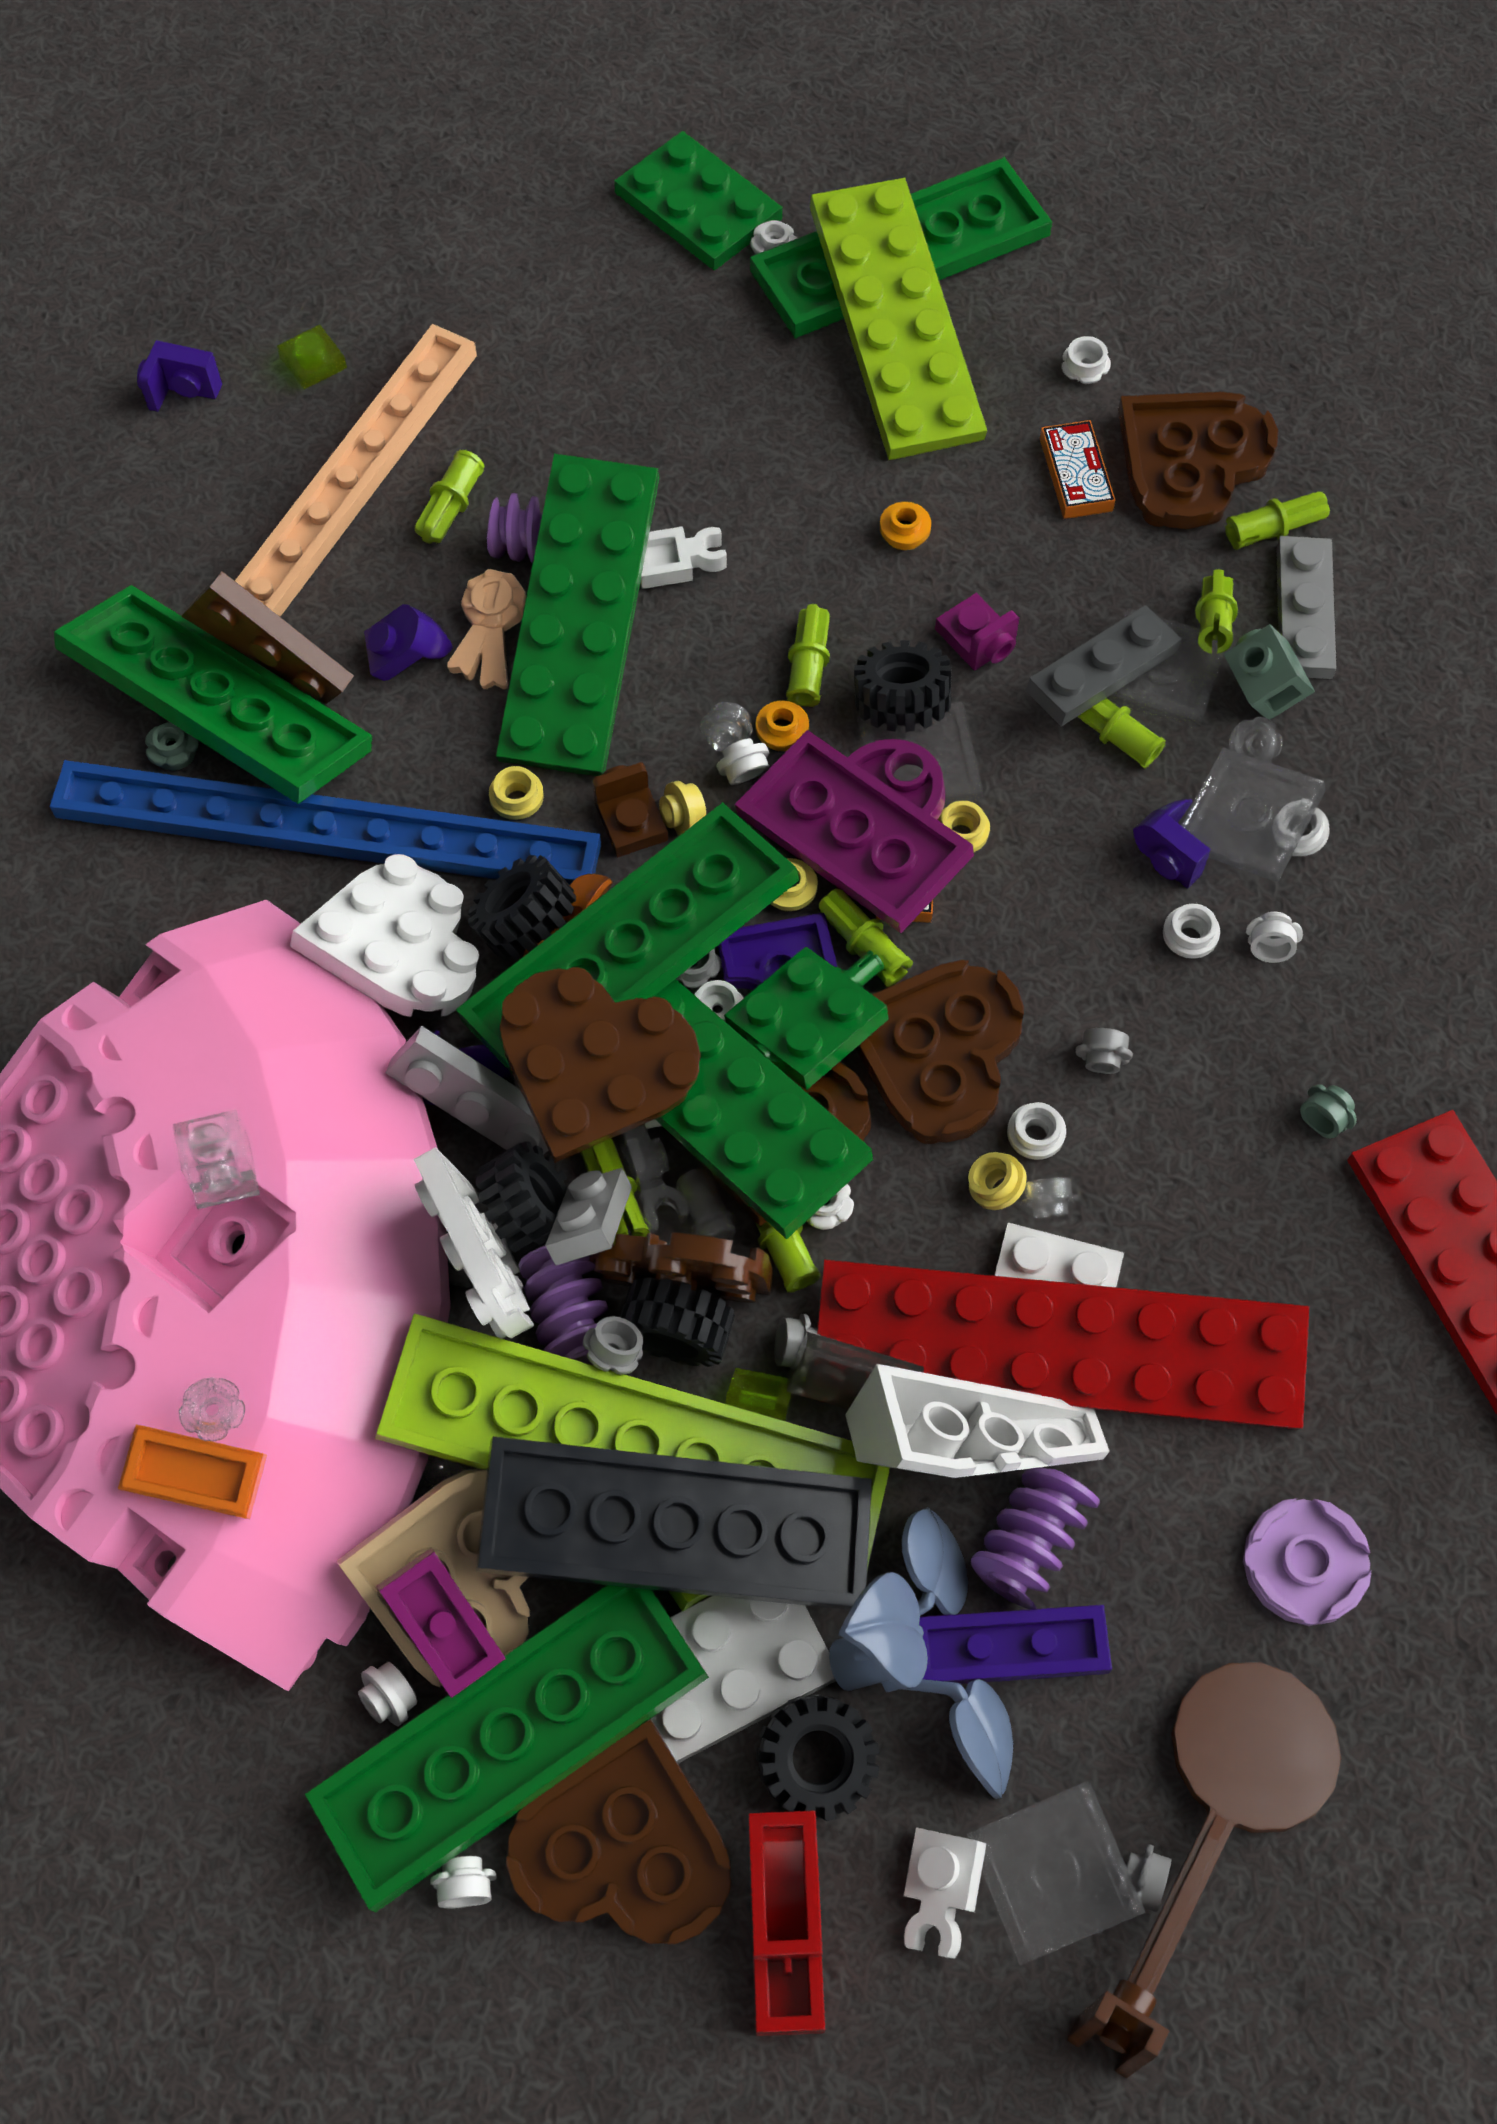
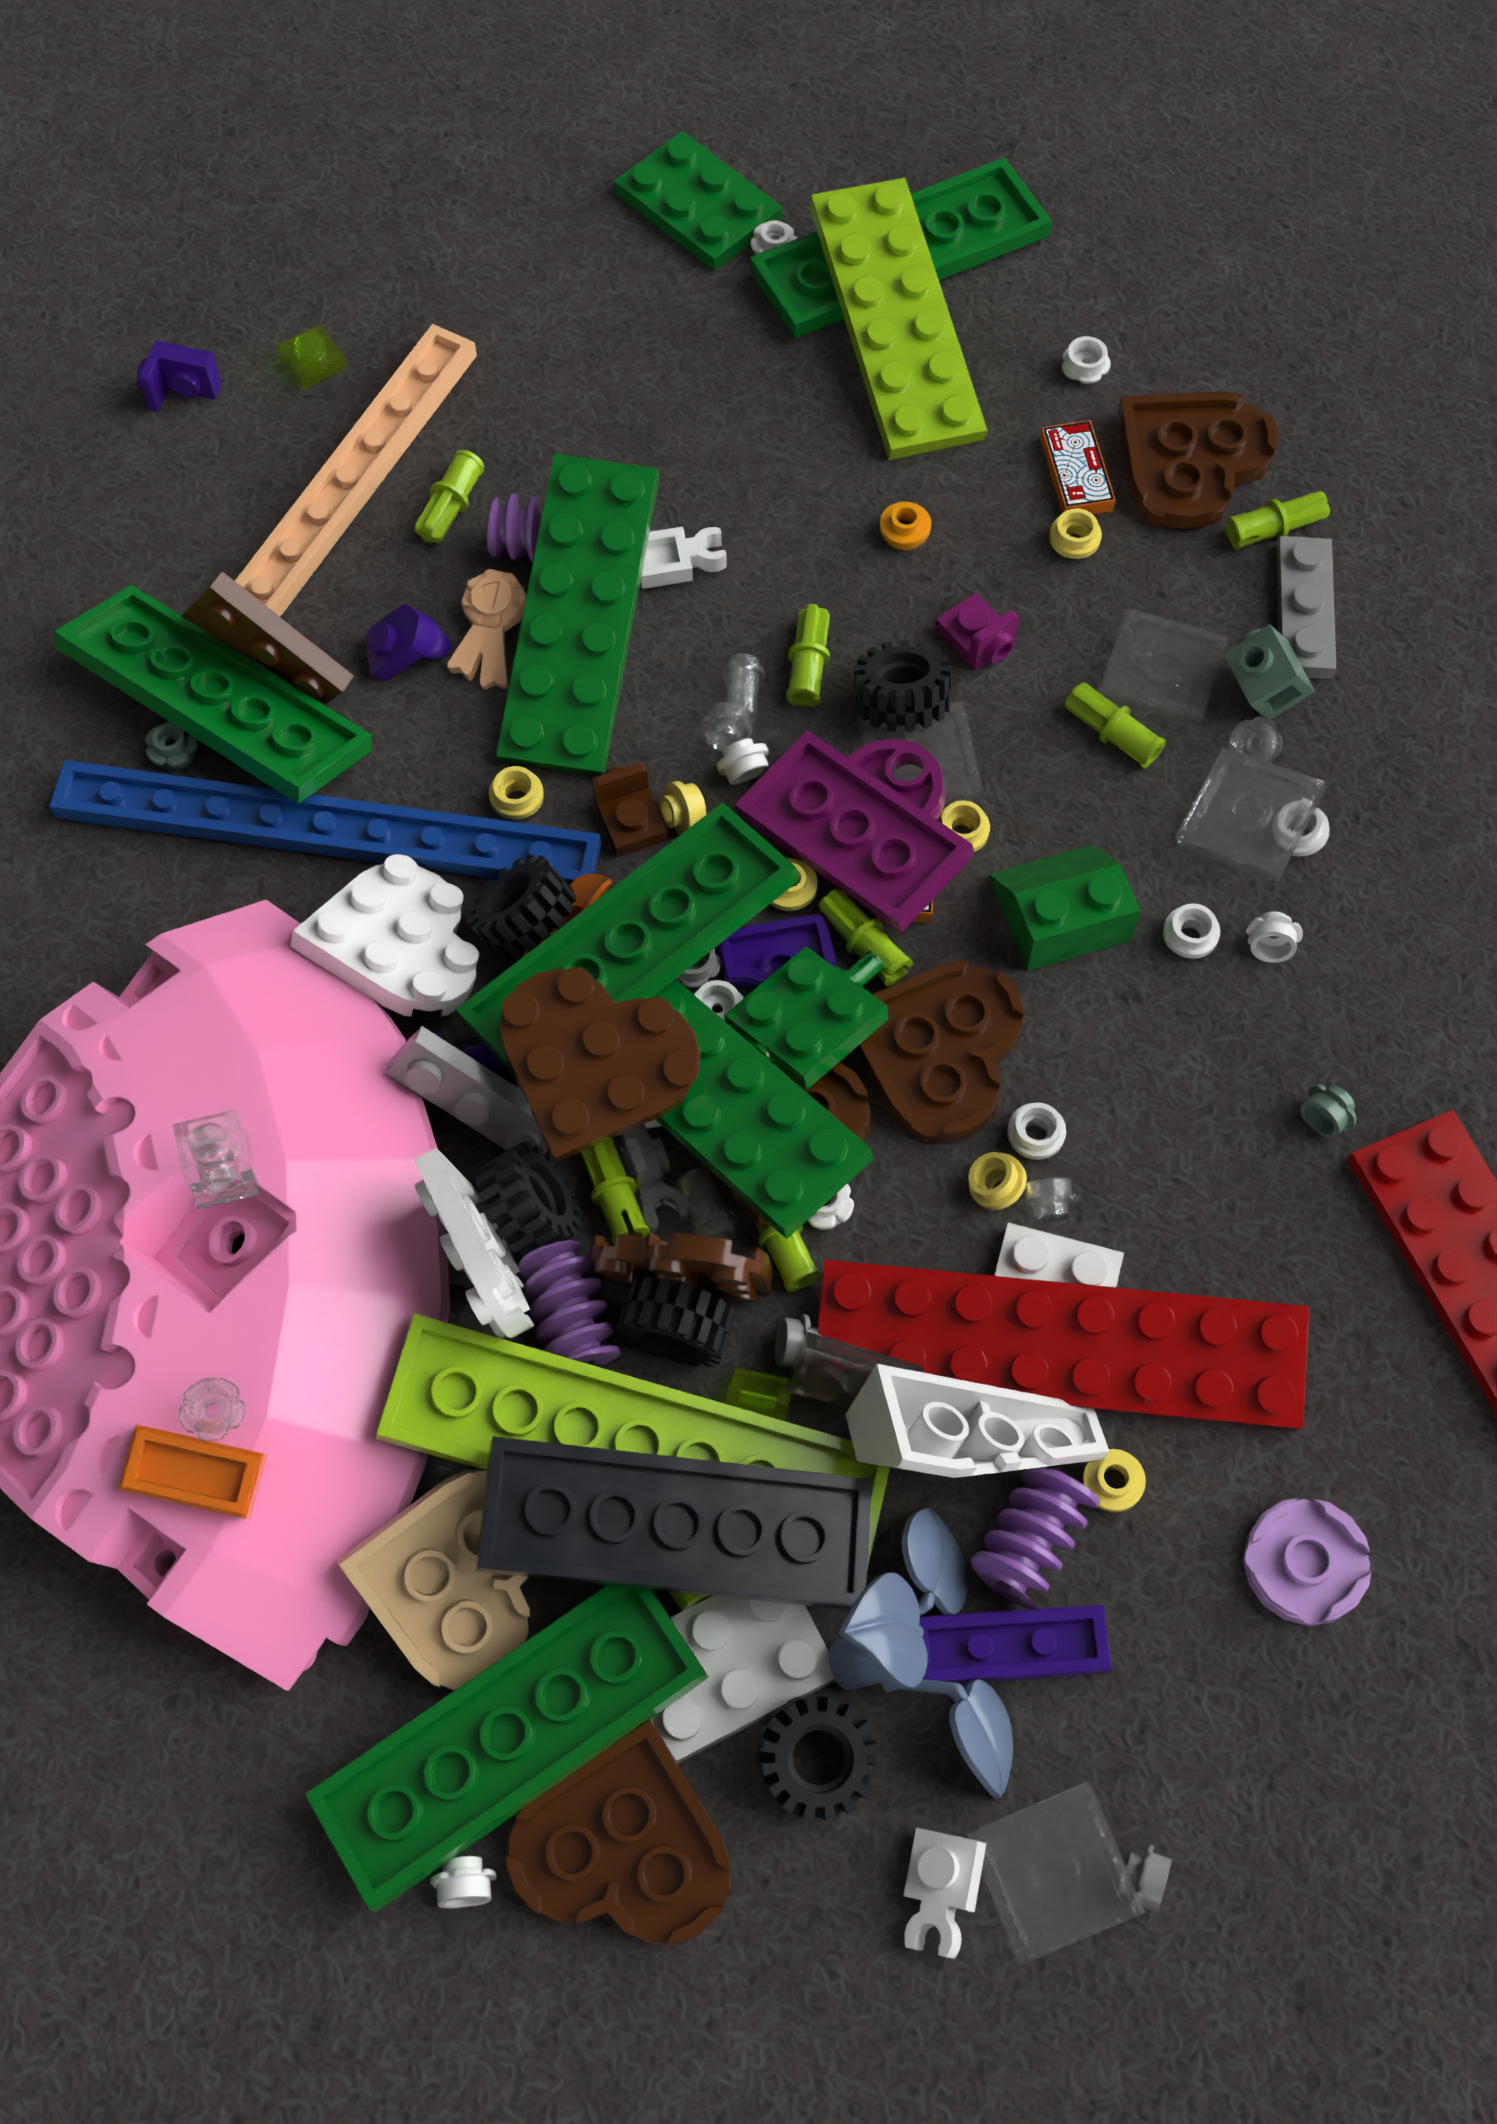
white plate [358,1662,417,1726] -> none
magenta plate [376,1548,506,1698] -> none
light grey plate [545,1168,632,1266] -> none
light grey plate [583,1316,643,1375] -> none
red slope [749,1811,825,2036] -> none
light orange plate [756,700,809,751] -> none
dark grey plate [1025,605,1182,727] -> none
reddish brown piece [1067,1662,1341,2078] -> none
light grey plate [1076,1028,1133,1074] -> none
dark purple plate [1133,799,1211,889] -> none
lime axle [1195,569,1238,654] -> none
none -> clear pin [722,654,765,725]
none -> green slope [988,844,1141,971]
none -> light yellow plate [1049,508,1102,559]
none -> light yellow plate [1082,1449,1146,1512]

